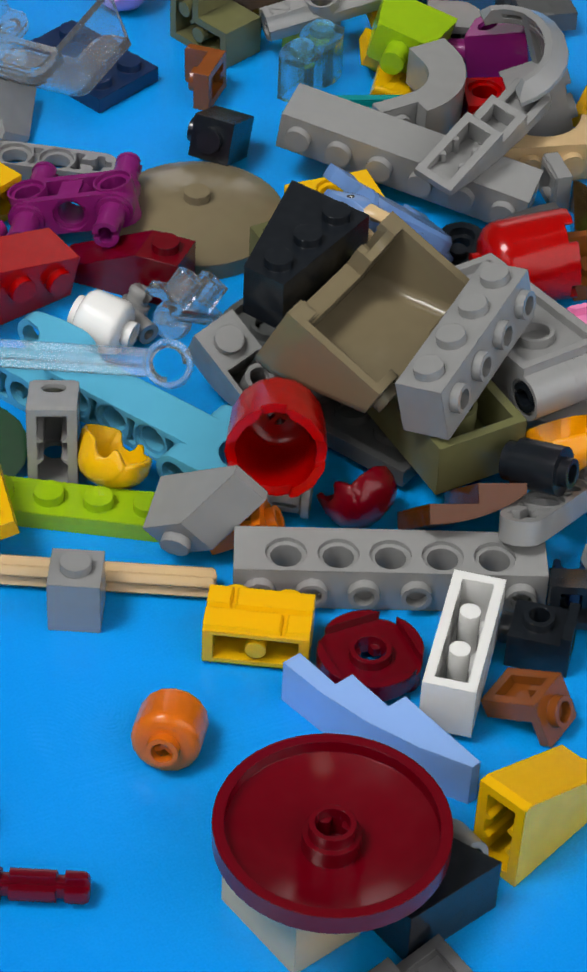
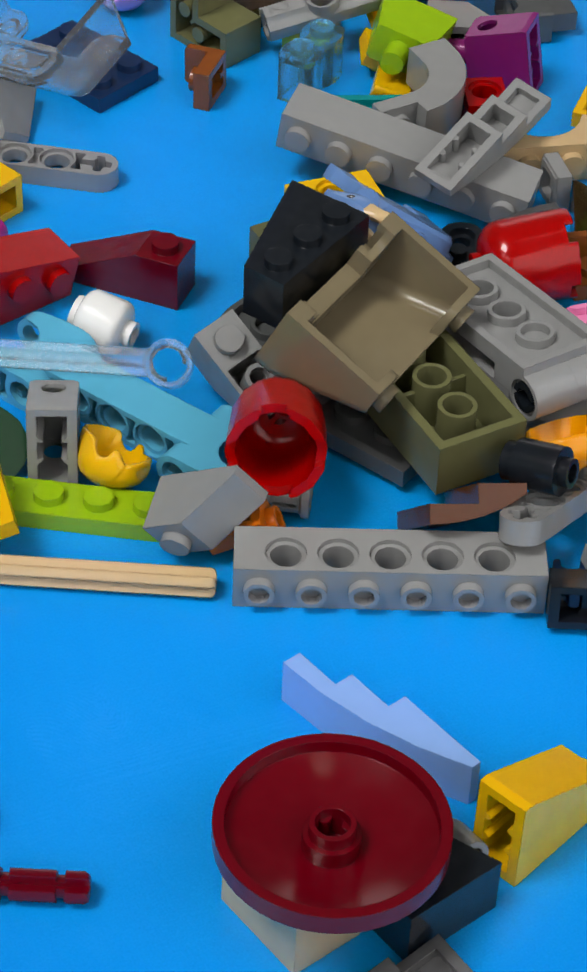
magenta piece [6,152,142,248] -> none
light grey brick [46,548,106,633] -> none
dark tan dish [120,161,281,281] -> none
light grey arm [122,283,158,344] -> none
orange head [131,688,209,771] -> none
clear hips [145,267,228,340] -> none
black brick [187,105,254,166] -> none
yellow brick [202,584,316,669] -> none
dark red hair [316,465,397,528] -> none
dark red plate [316,610,424,701] -> none
light grey brick [395,261,536,440] -> none
white brick [419,569,507,738] -> none
light grey piece [479,4,578,136] -> none
dark orange bracket [481,667,576,747] -> none
black brick [497,599,581,678] -> none

